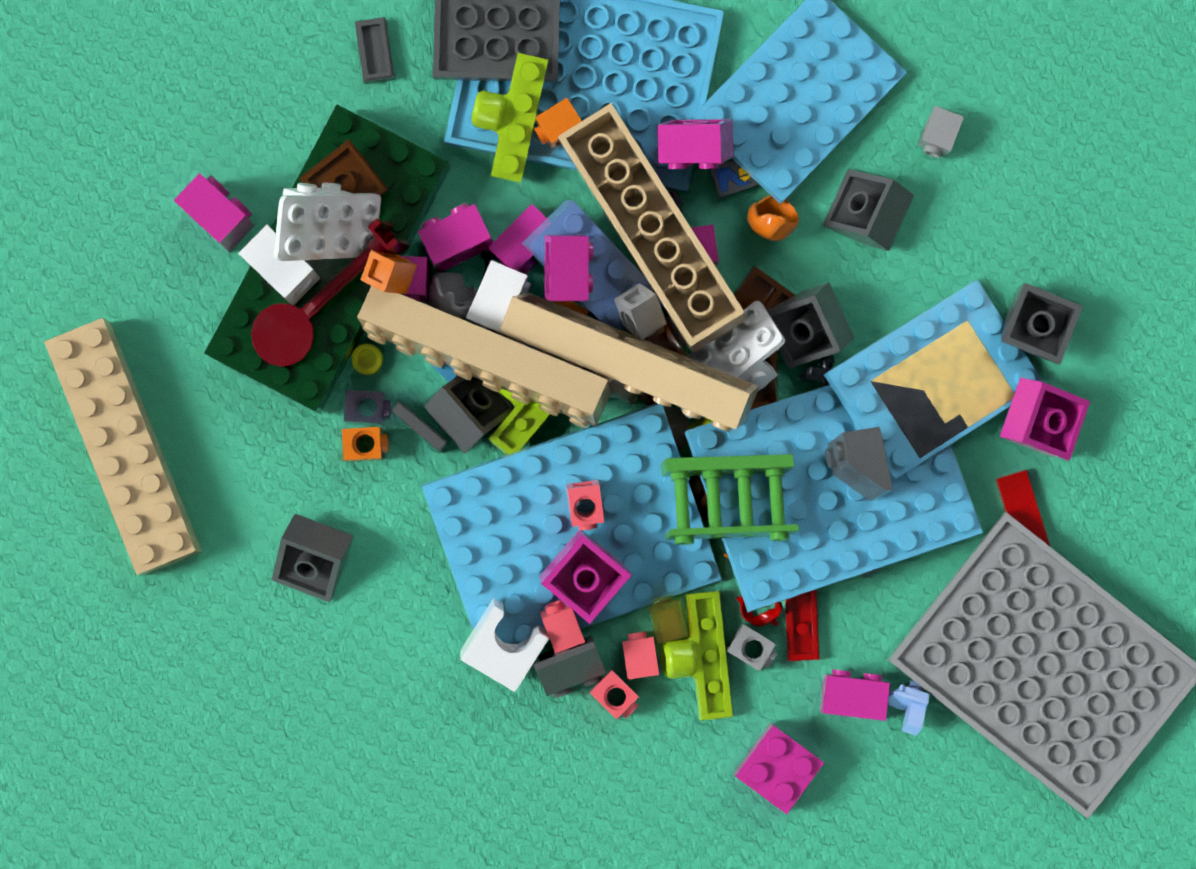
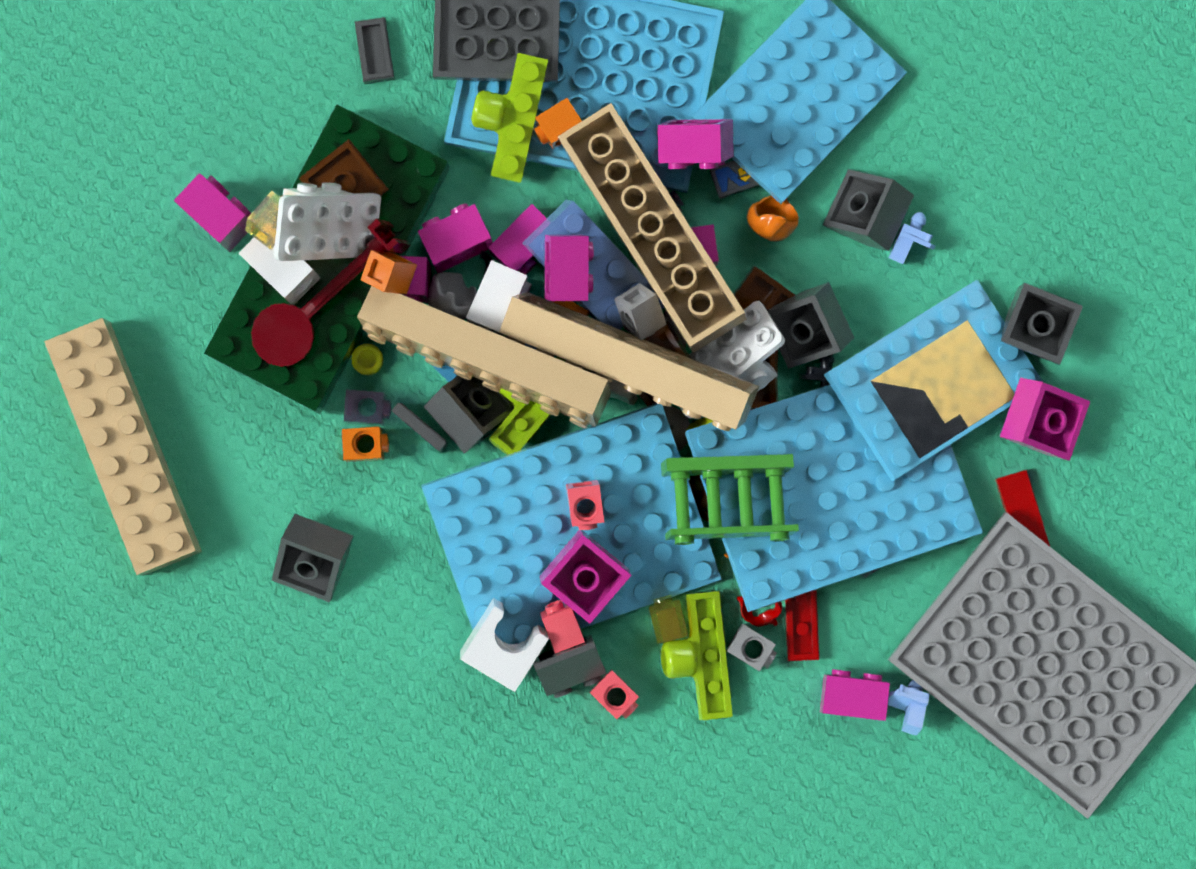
coral brick [622,631,659,679] -> none
dark pink brick [733,723,824,814] -> none
dark grey slope [825,427,893,501] -> none
light grey brick [918,106,964,158] -> none
none -> clear yellow brick [245,191,284,250]
none -> light blue piece [888,212,936,264]

